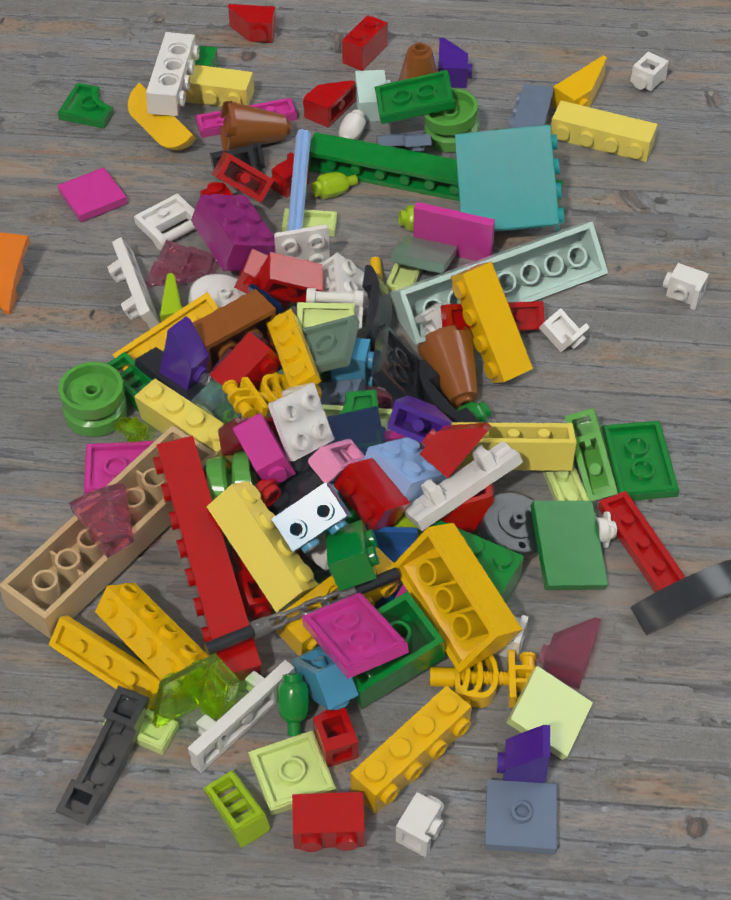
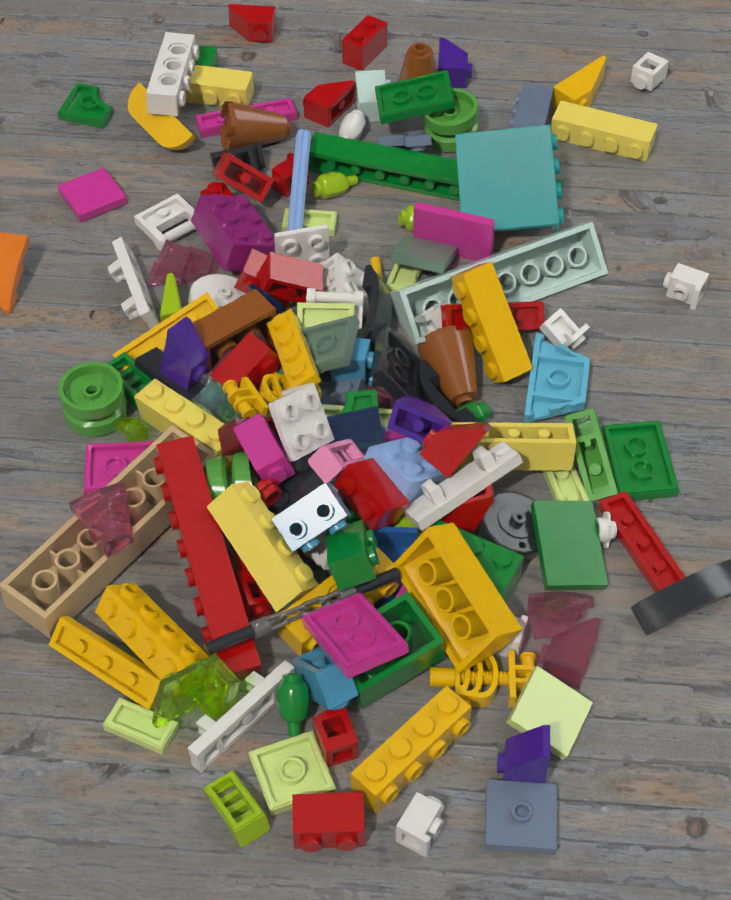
black slope [56,685,150,825] -> none
none -> medium azure wing [523,333,590,423]
none -> clear pink slope [528,591,594,640]

